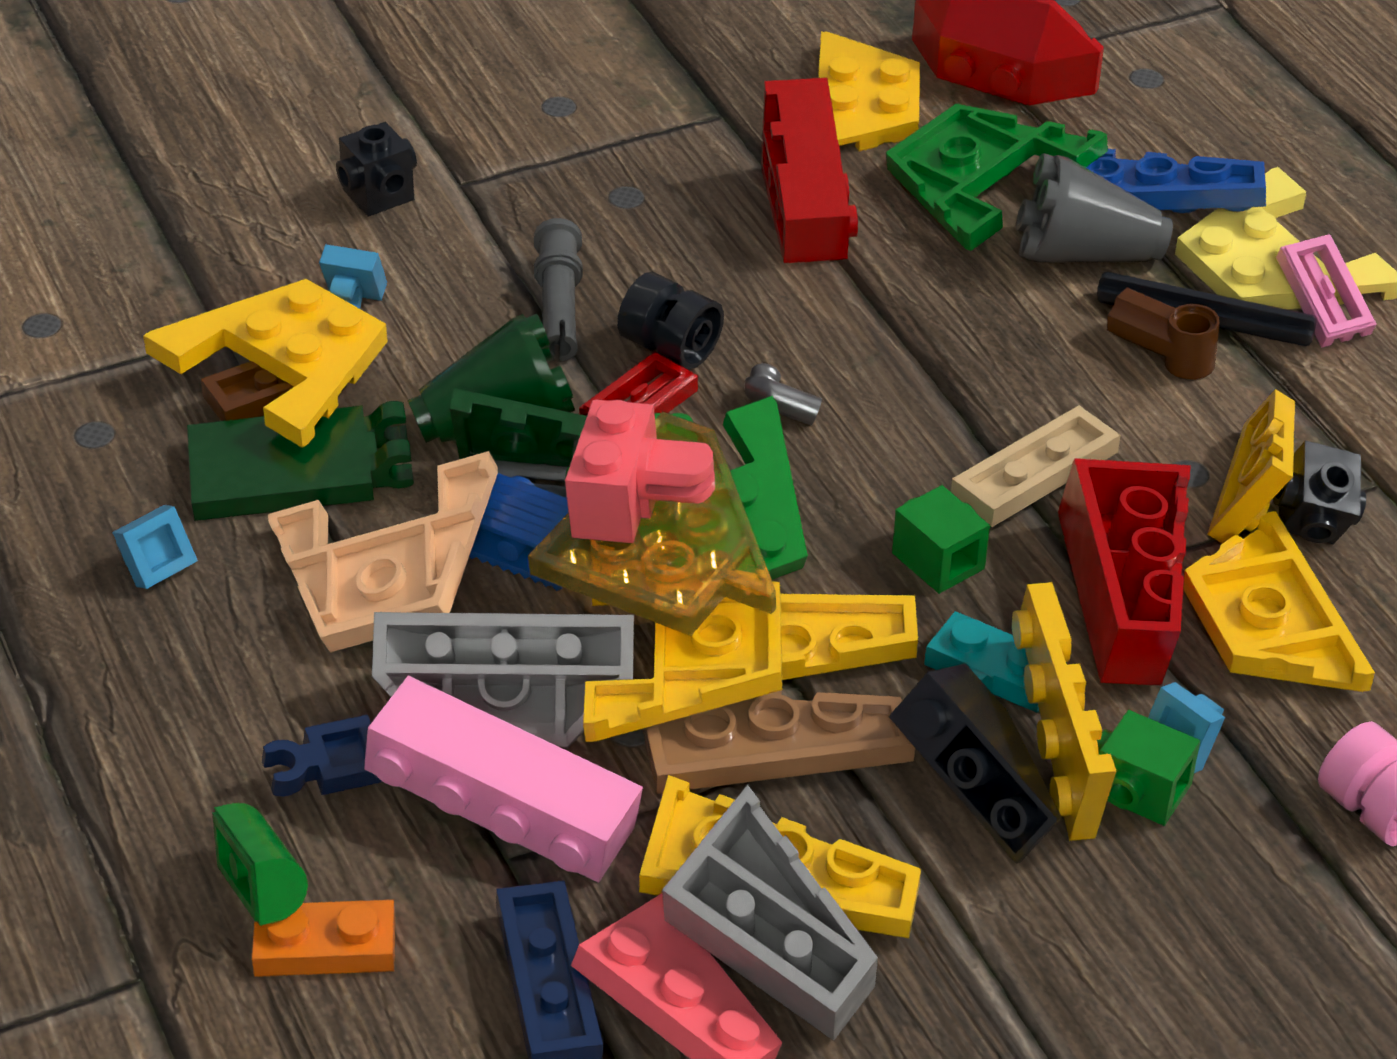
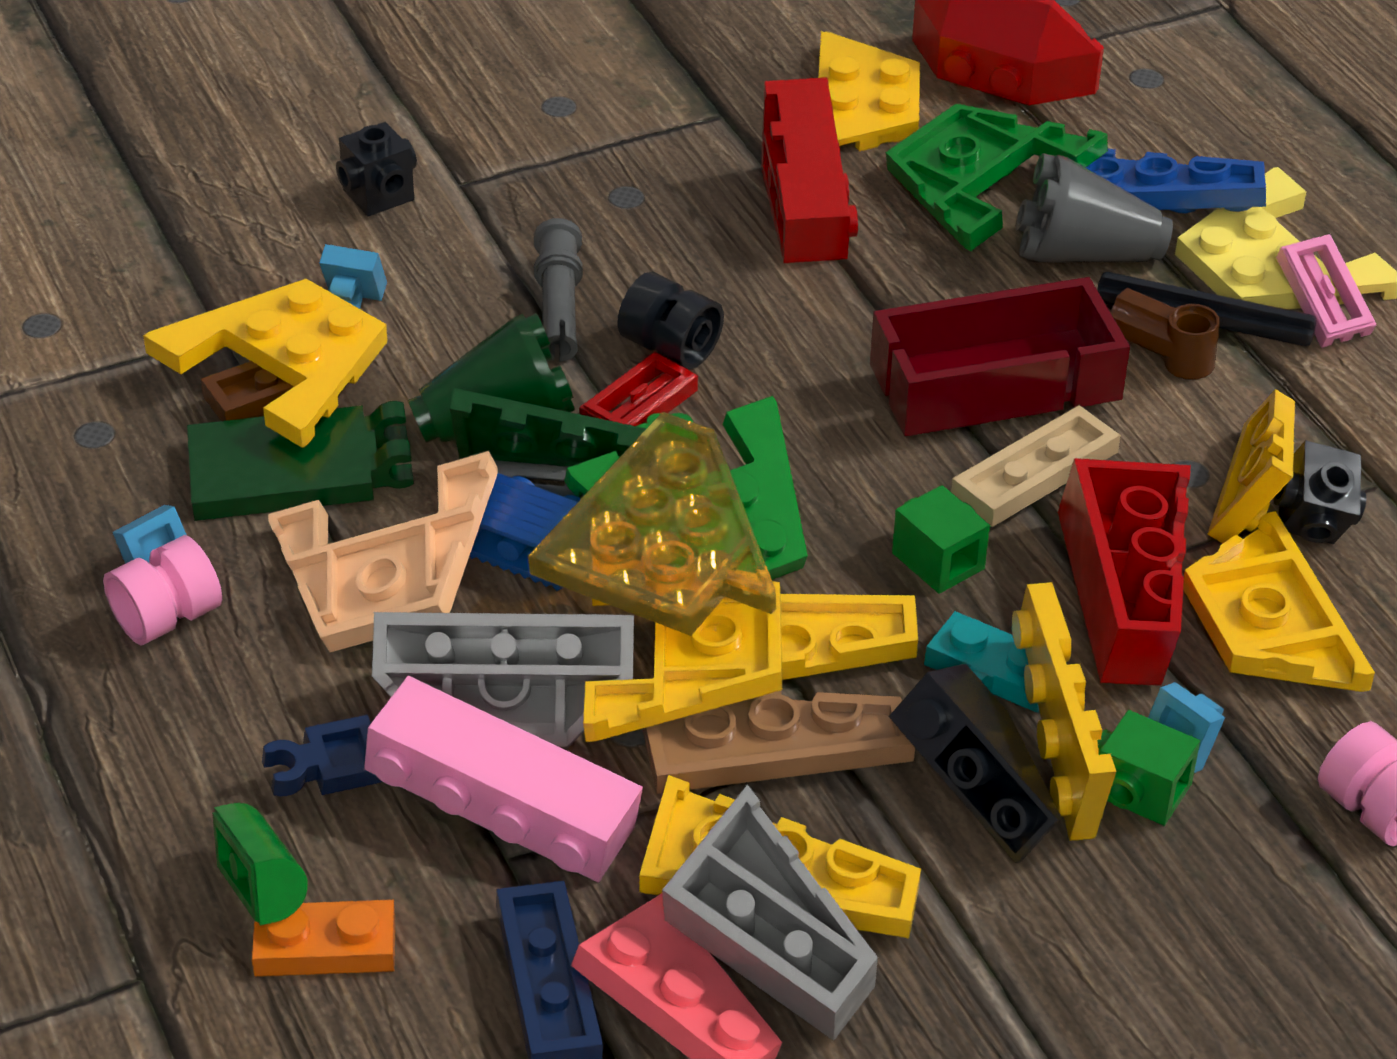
coral brick [565,400,715,543] -> none
flat silver arm [744,363,822,426] -> none
none -> bright pink wheel [103,535,222,646]
none -> dark red piece [870,277,1130,437]

